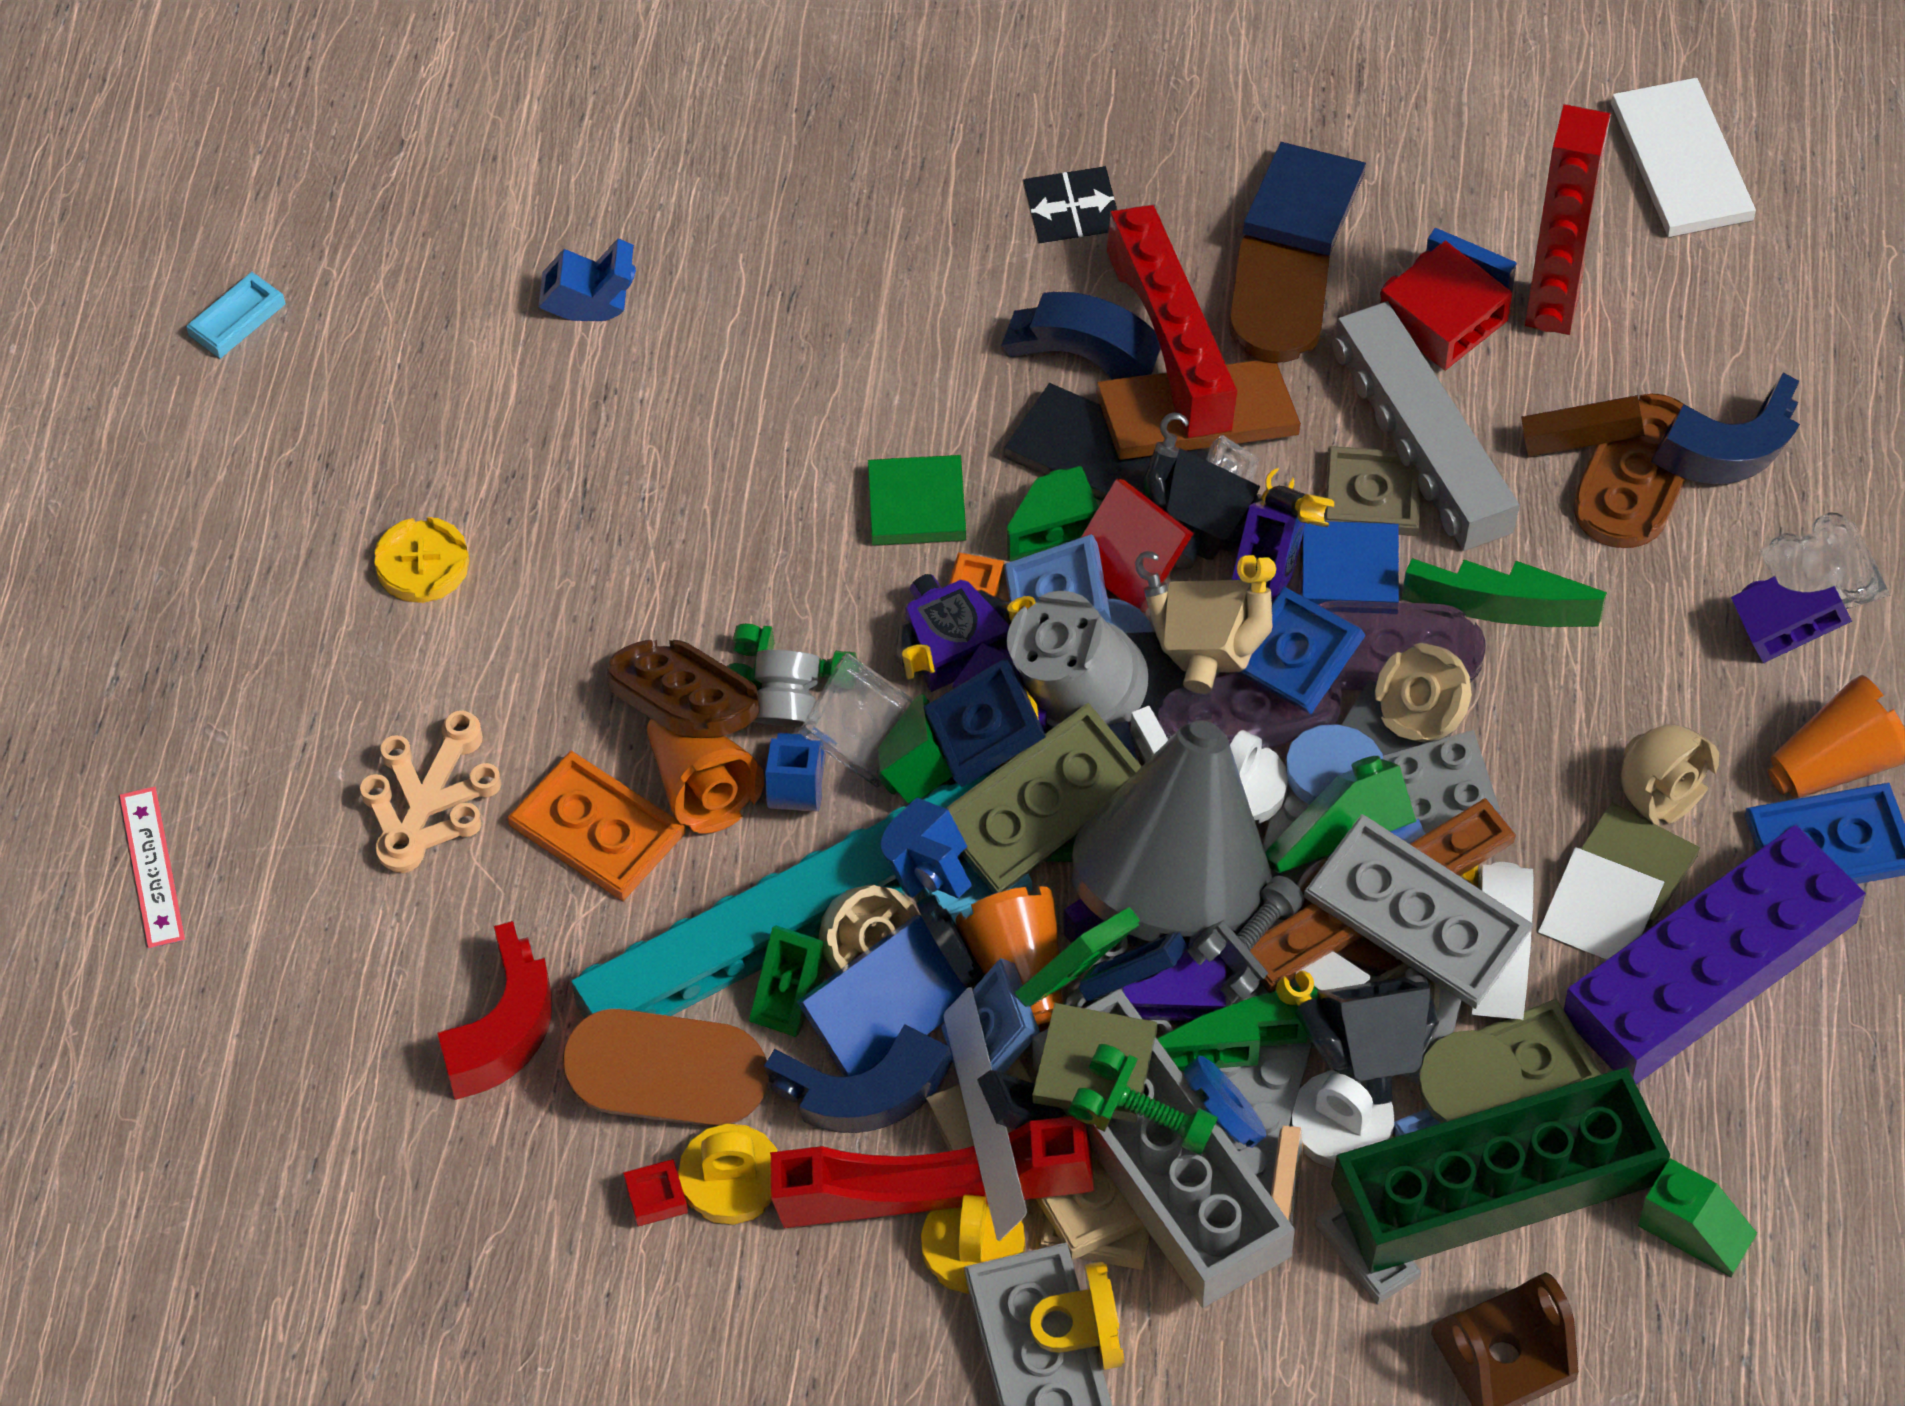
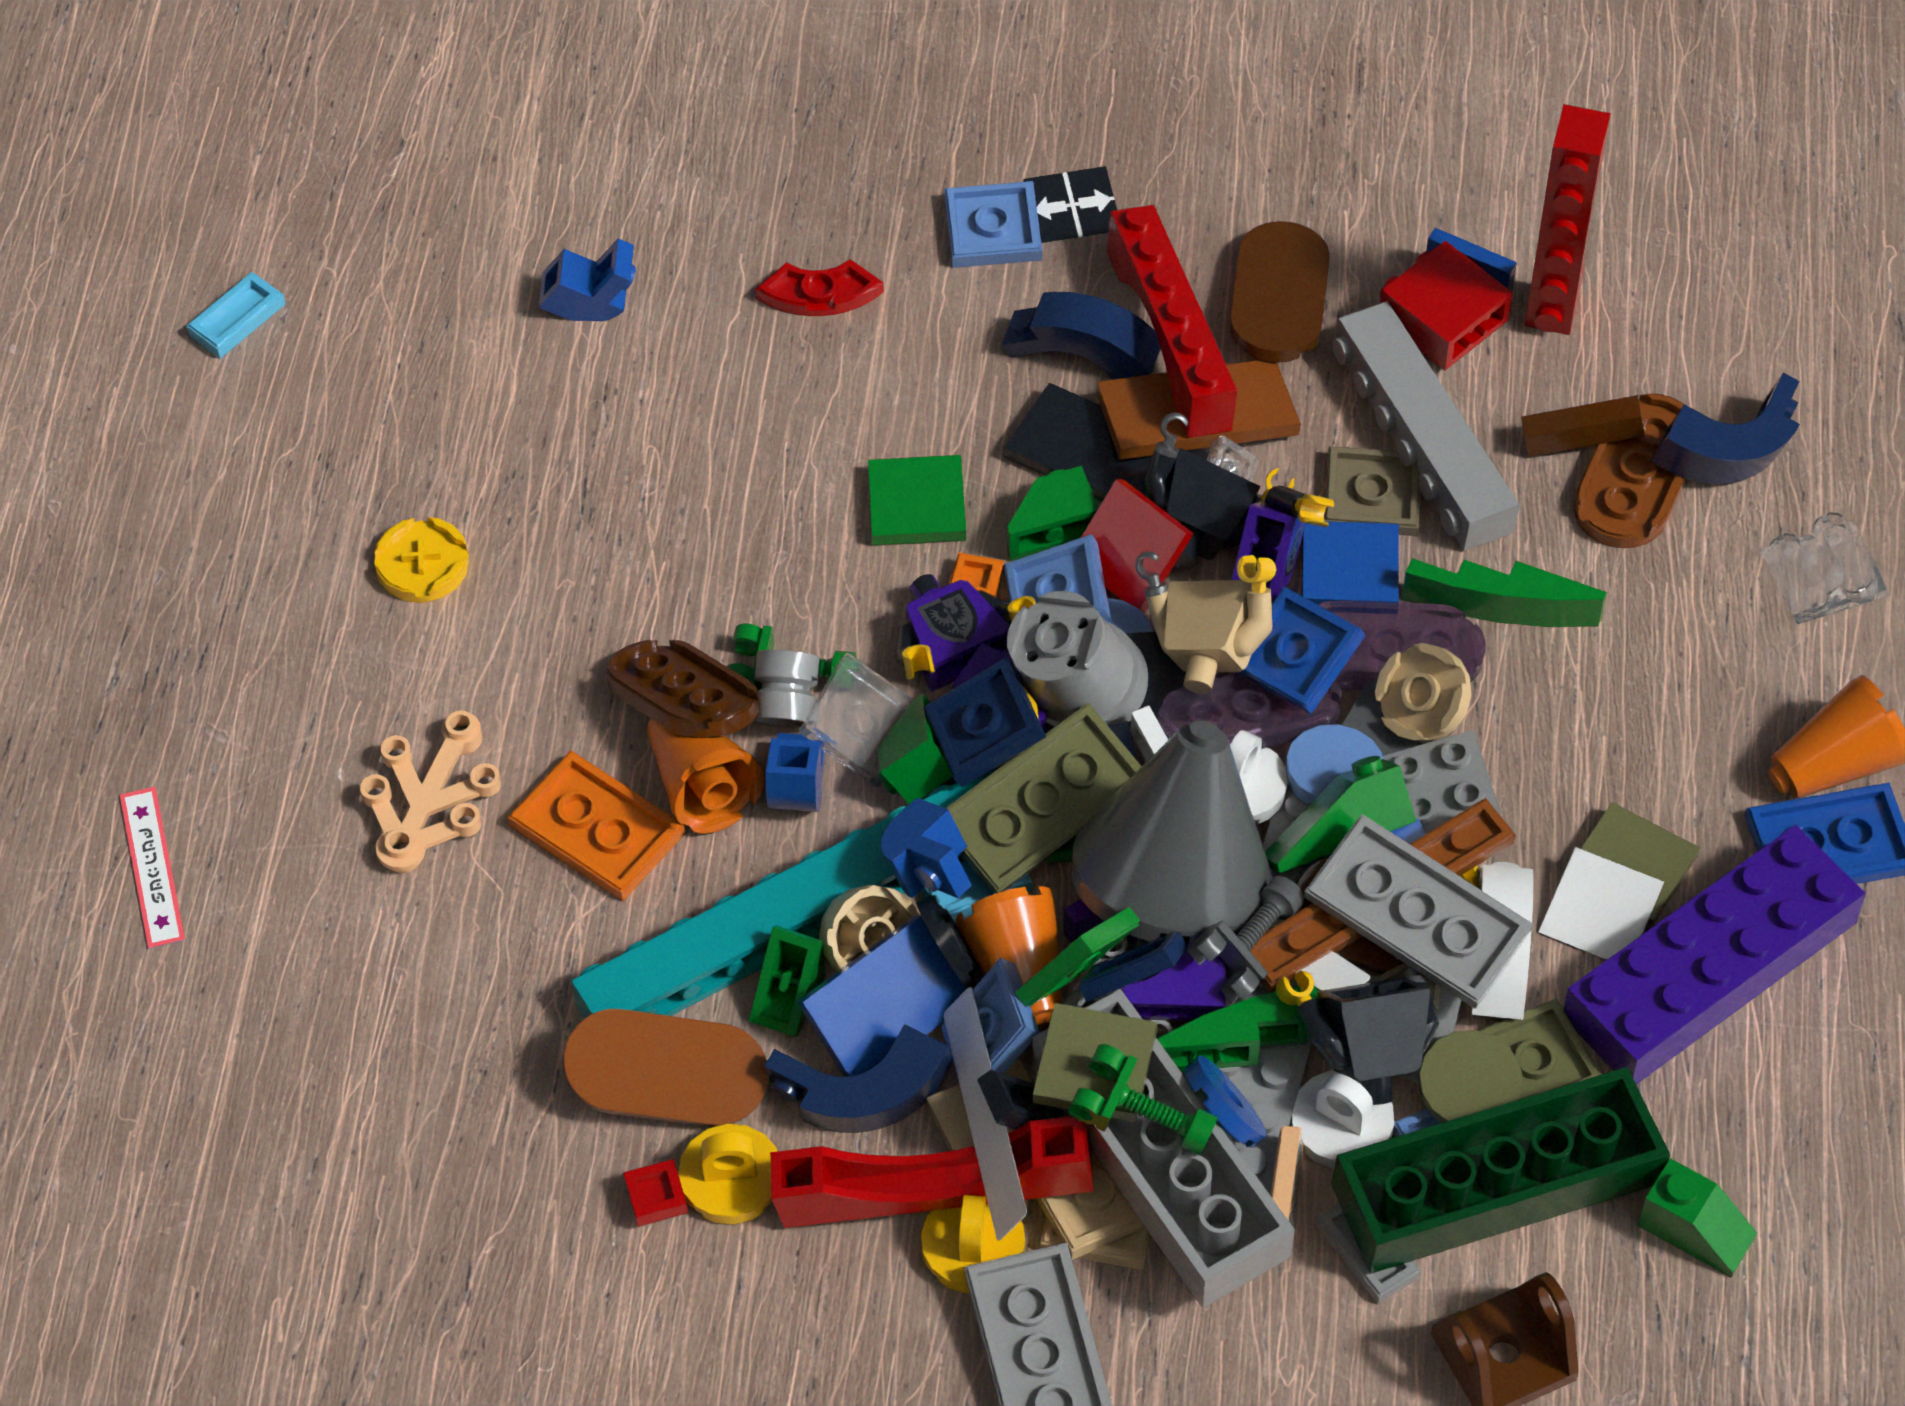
red arch [437,921,553,1100] -> none
yellow tile [1030,1261,1125,1370] -> none
dark blue tile [1243,142,1366,256] -> none
white tile [1611,78,1756,237] -> none
tan cylinder [1621,724,1719,825] -> none
dark purple arch [1731,576,1852,663] -> none
none -> red tile [755,259,884,316]
none -> medium blue tile [944,181,1042,268]

